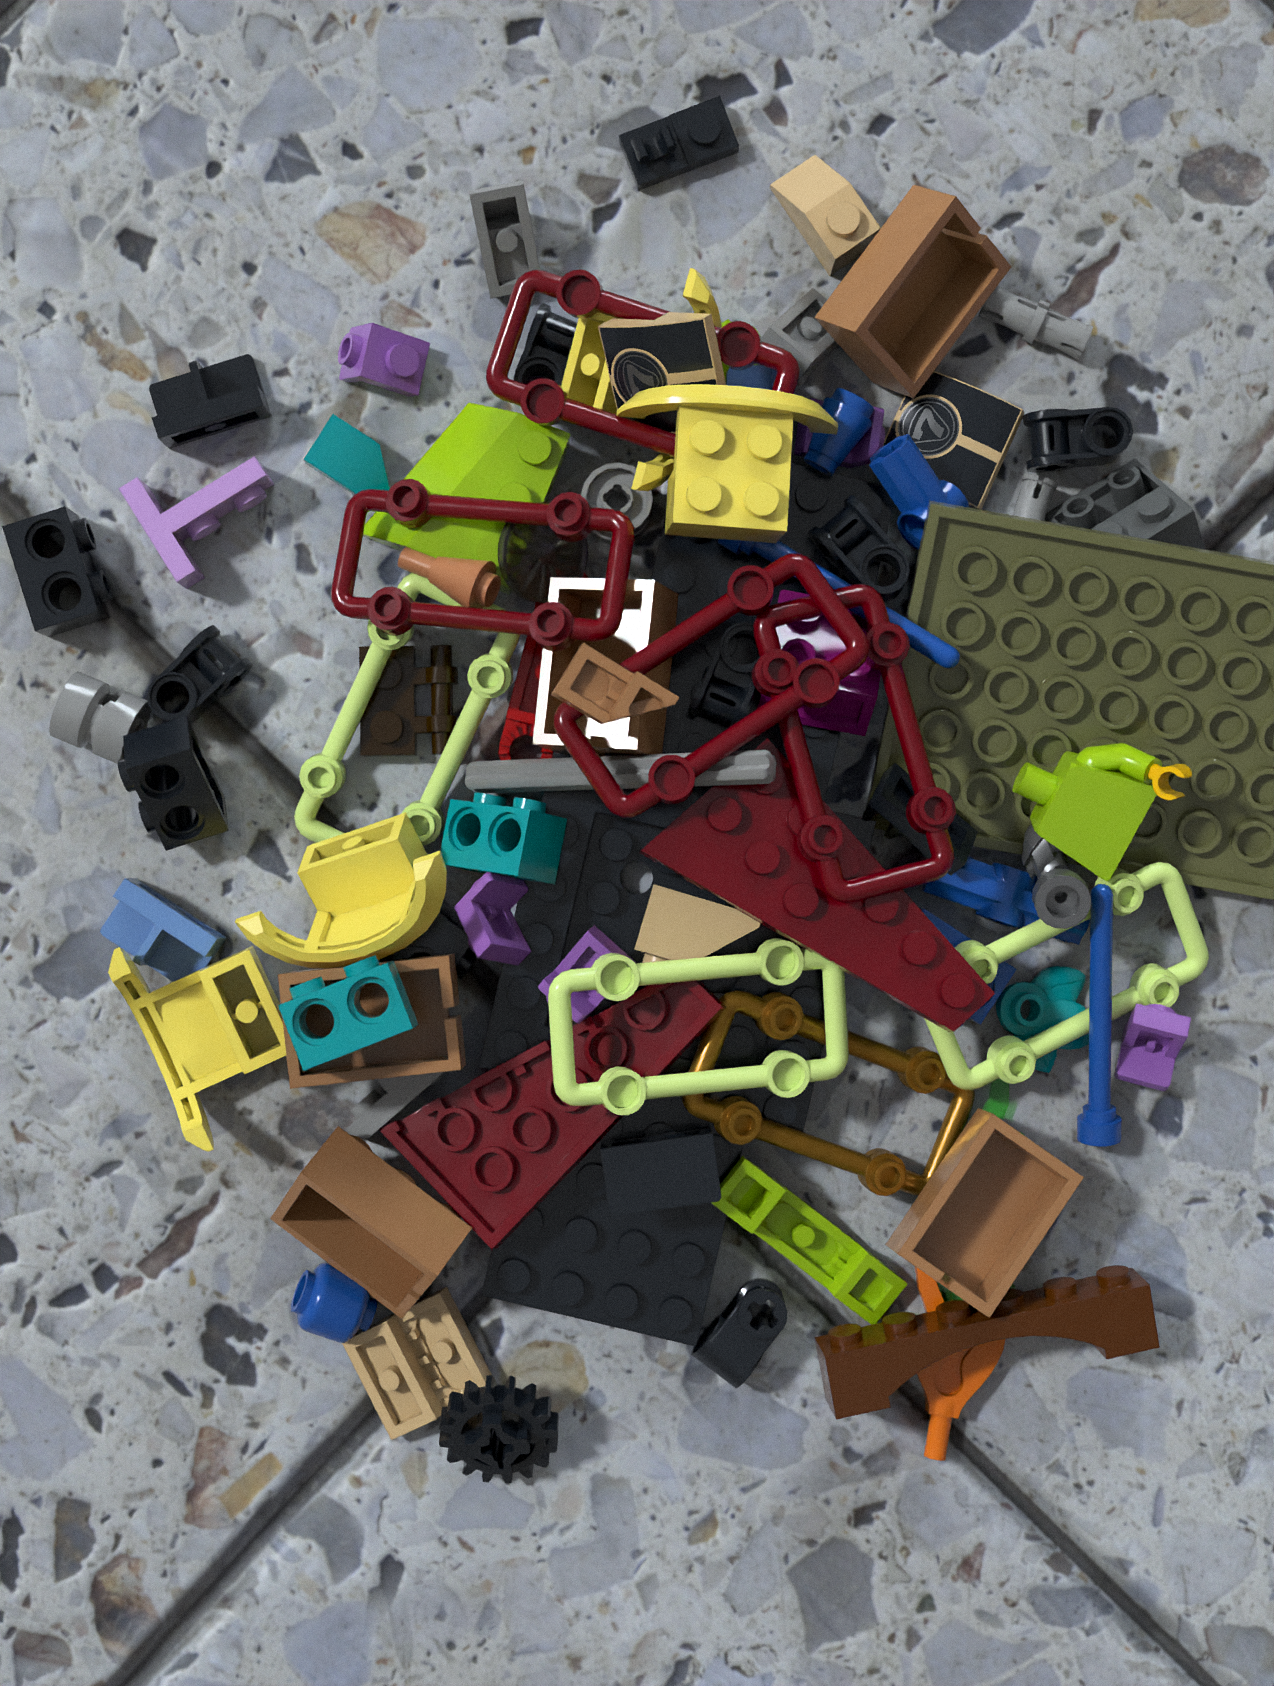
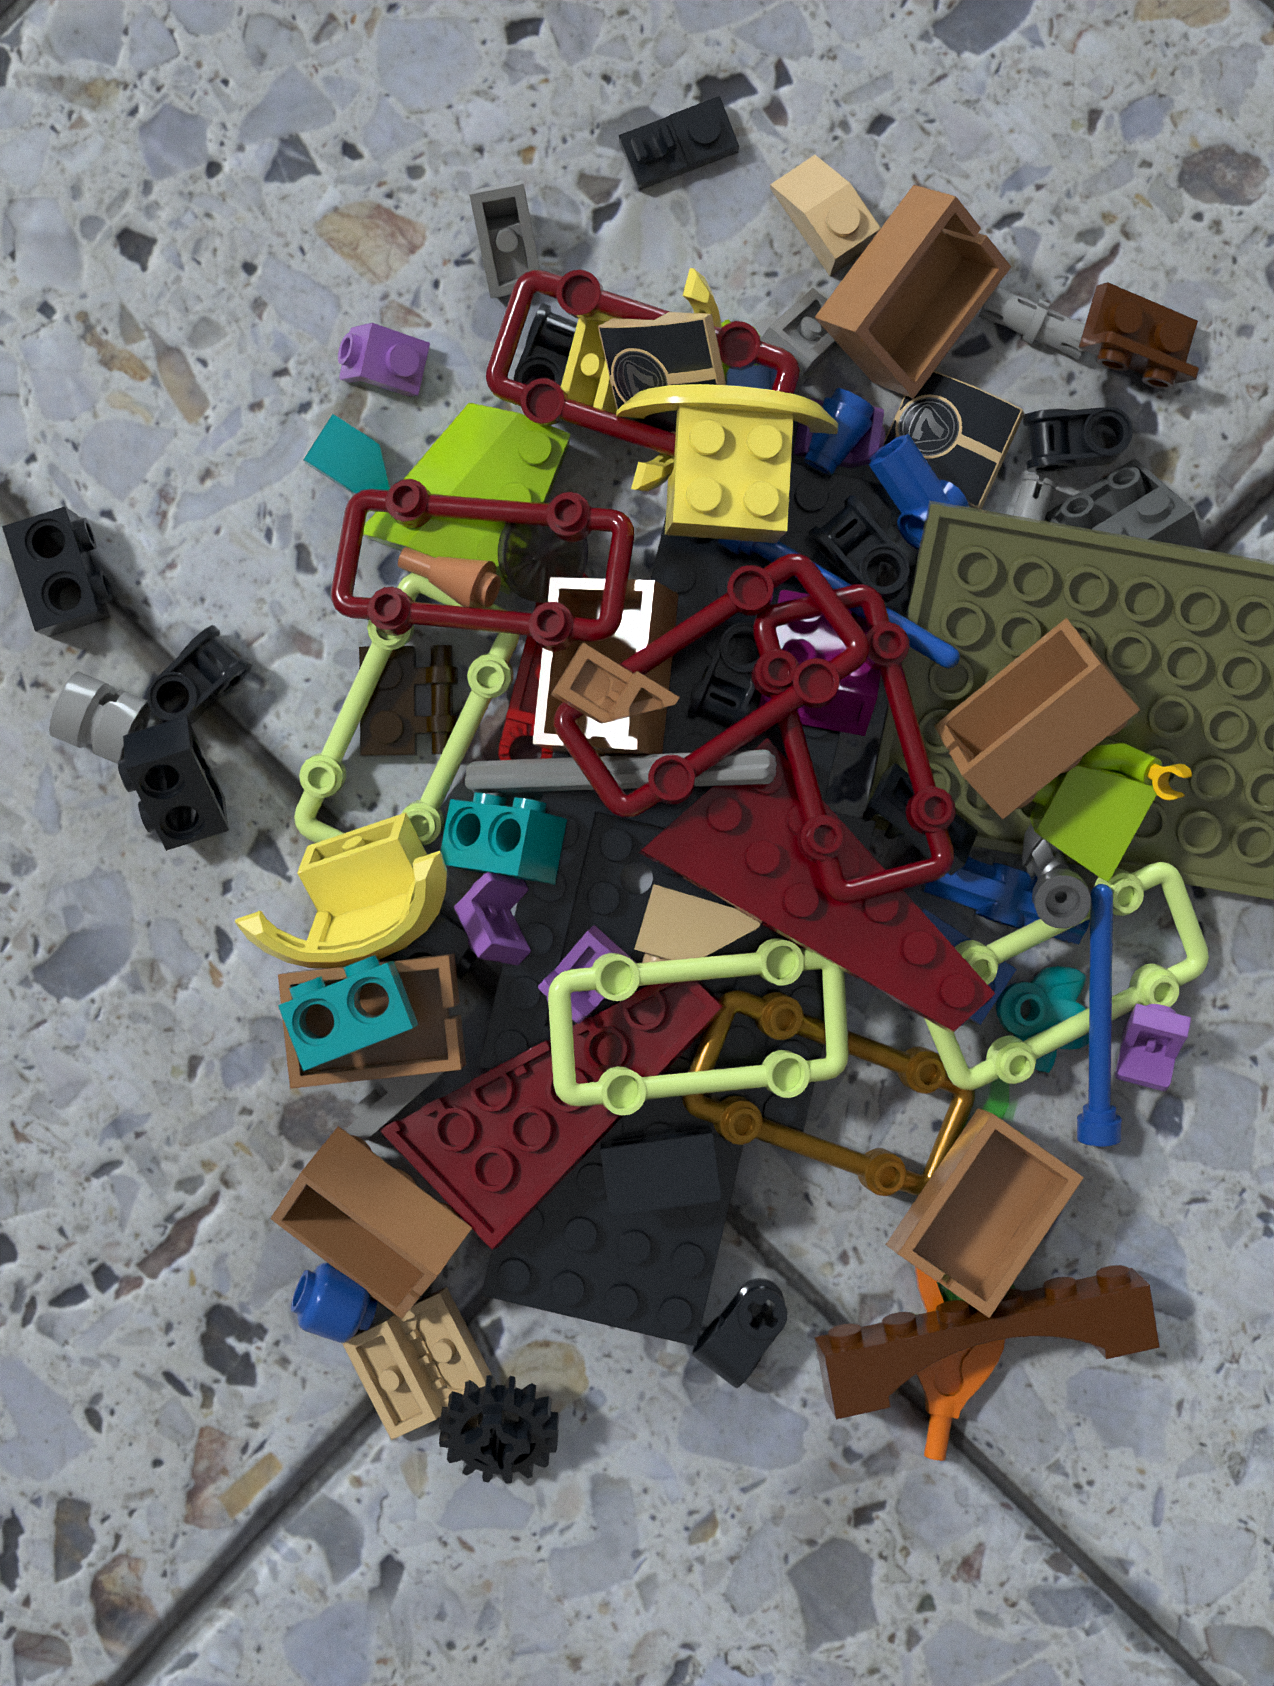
medium blue panel [100,878,227,982] -> none
light yellow piece [108,946,286,1152] -> none
lavender bracket [119,456,274,589] -> none
black panel [149,354,272,449] -> none
light grey wheel [581,462,653,545] -> none
lime slope [711,1156,908,1325] -> none
none -> medium nougat piece [934,618,1140,820]
none -> reddish brown bracket [1079,282,1199,389]

